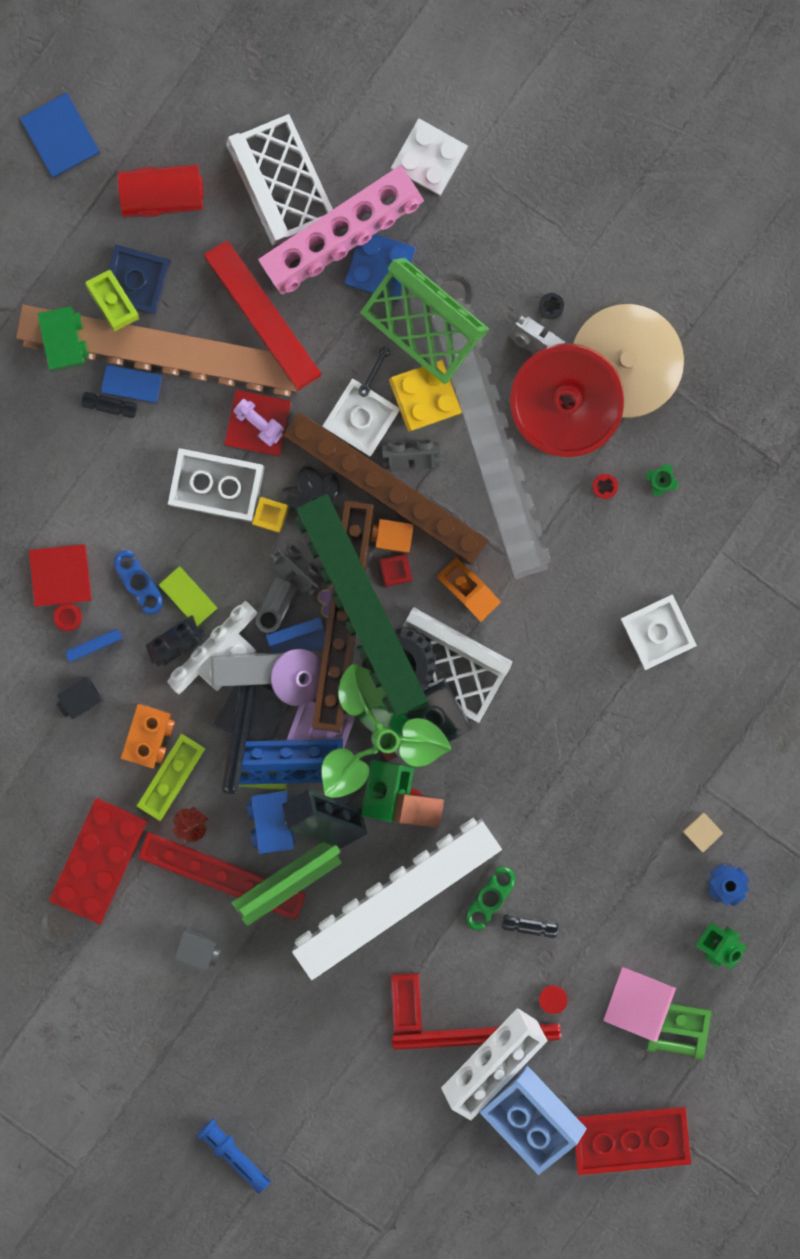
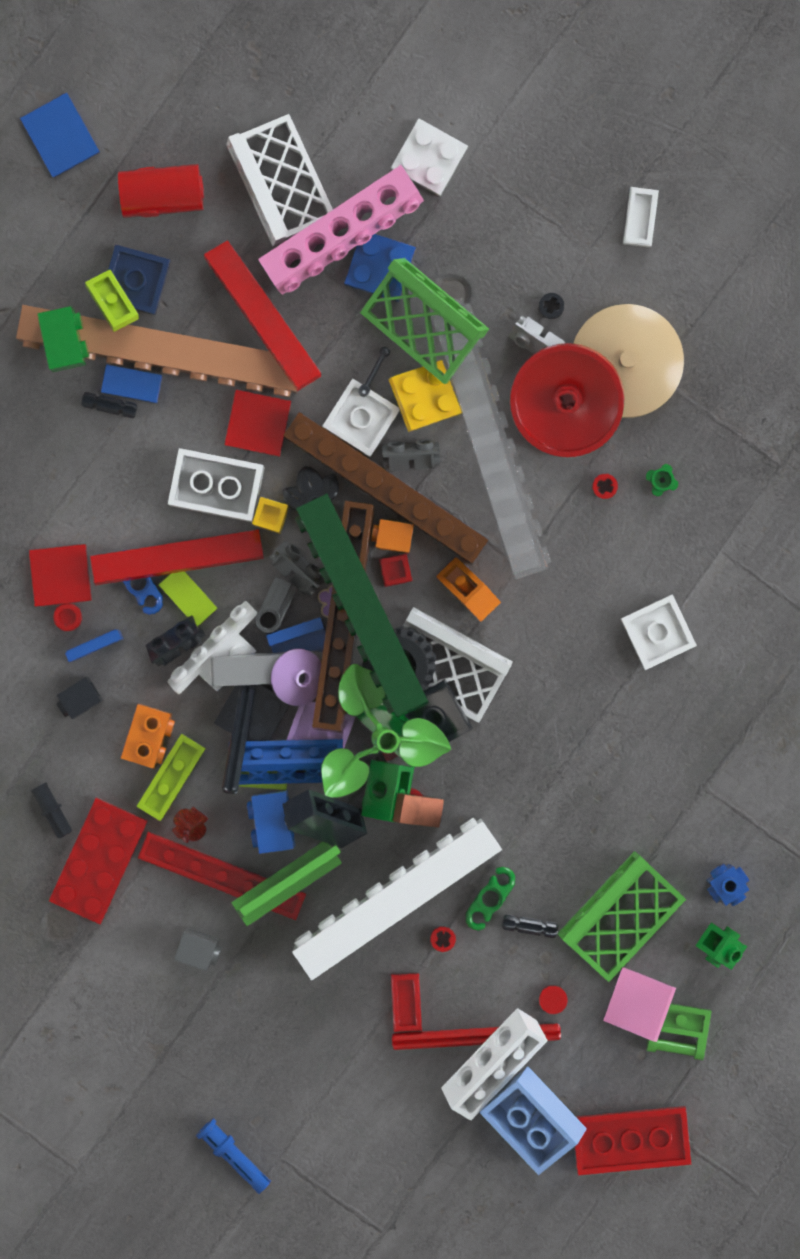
lavender bar [233,399,285,447] -> none
tan tile [682,812,723,853] -> none
none -> black axle [31,782,72,838]
none -> red tile [90,529,264,586]
none -> red bush [430,926,456,952]
none -> bright green fence [557,851,686,982]
none -> white tile [623,187,659,248]

